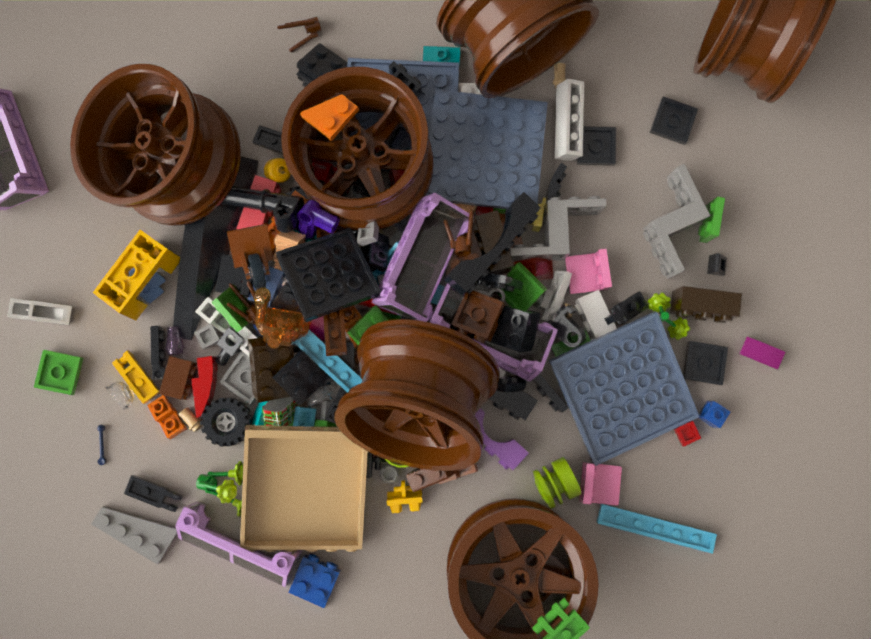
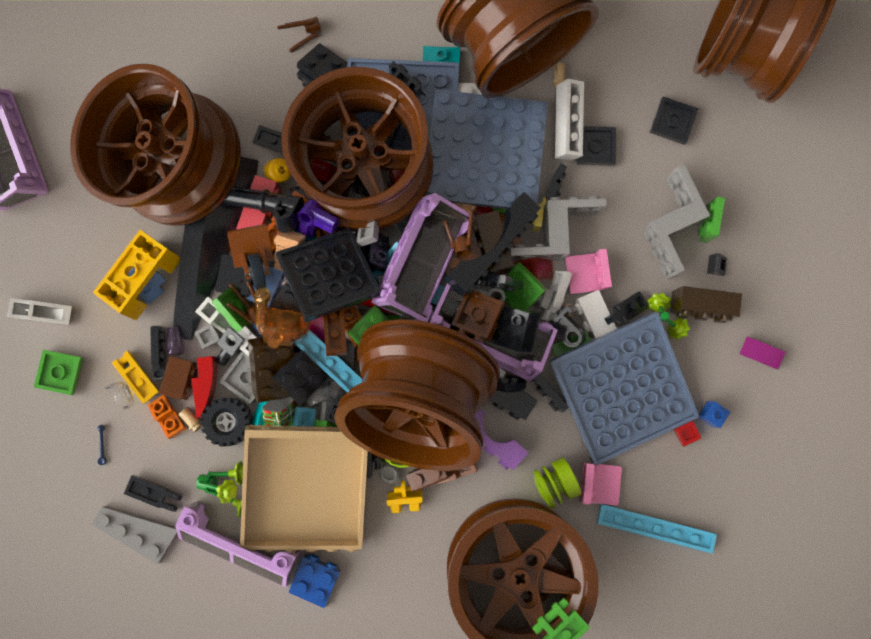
orange wing [300,94,359,141] -> none
black plate [683,341,728,385] -> none

